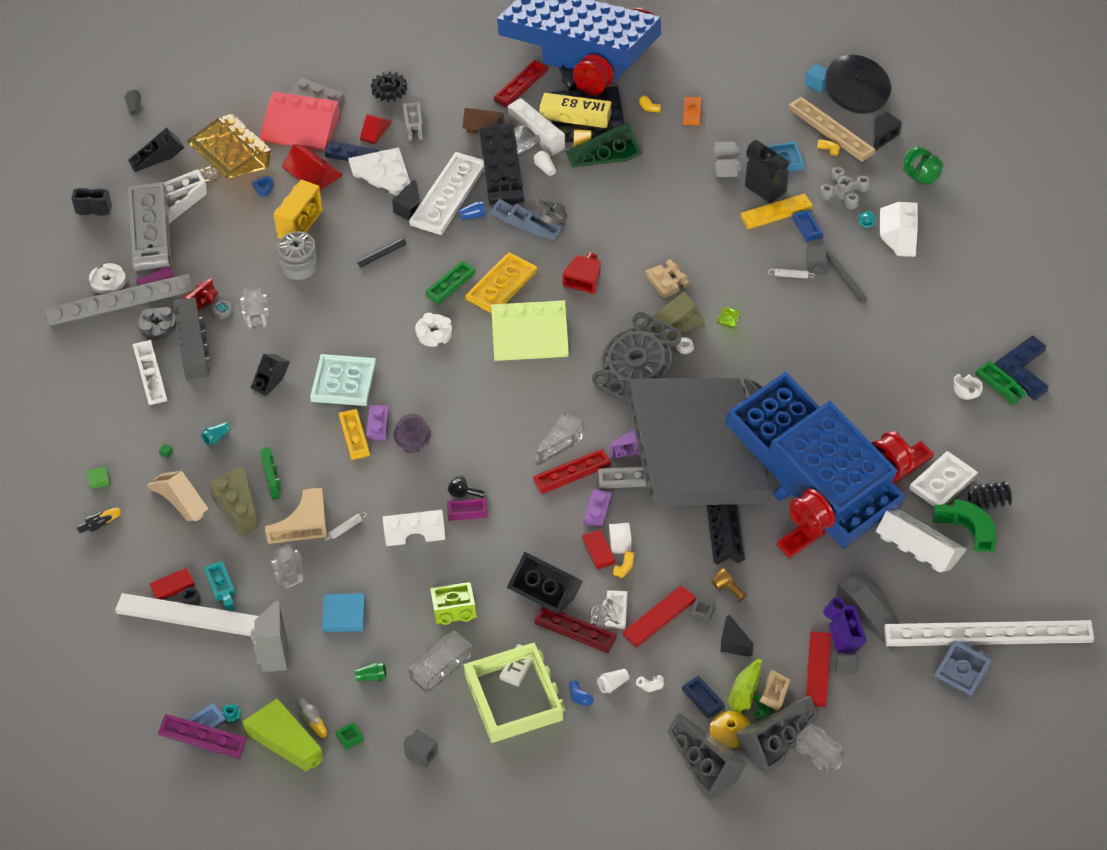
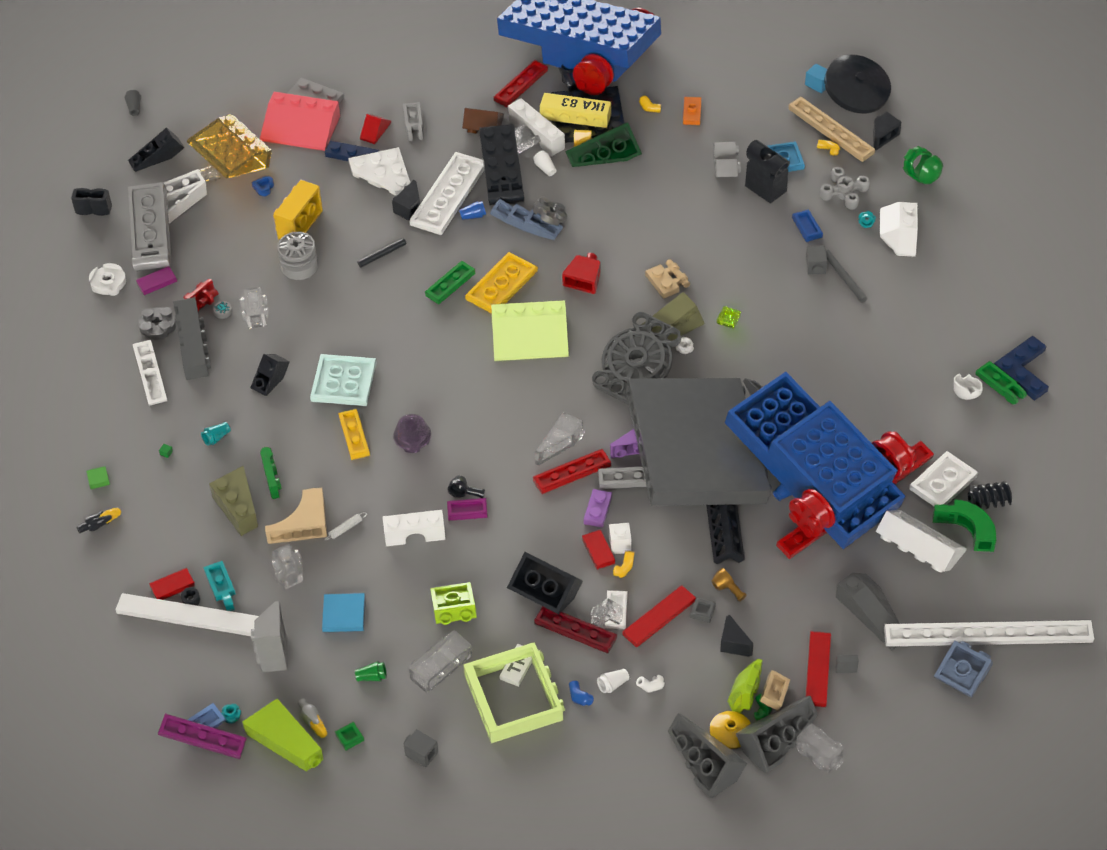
light grey plate [45,274,193,327] -> none
tan arch [147,471,208,522] -> none
red slope [282,144,342,191] -> none
medium lavender plate [366,405,389,440] -> none
black gear [371,71,408,102] -> none
white plate [415,313,452,347] -> none
dark blue tile [682,676,725,719] -> none
yellow plate [740,193,812,229] -> none
white piece [768,269,815,279] -> none
dark purple hinge [823,597,867,654] -> none

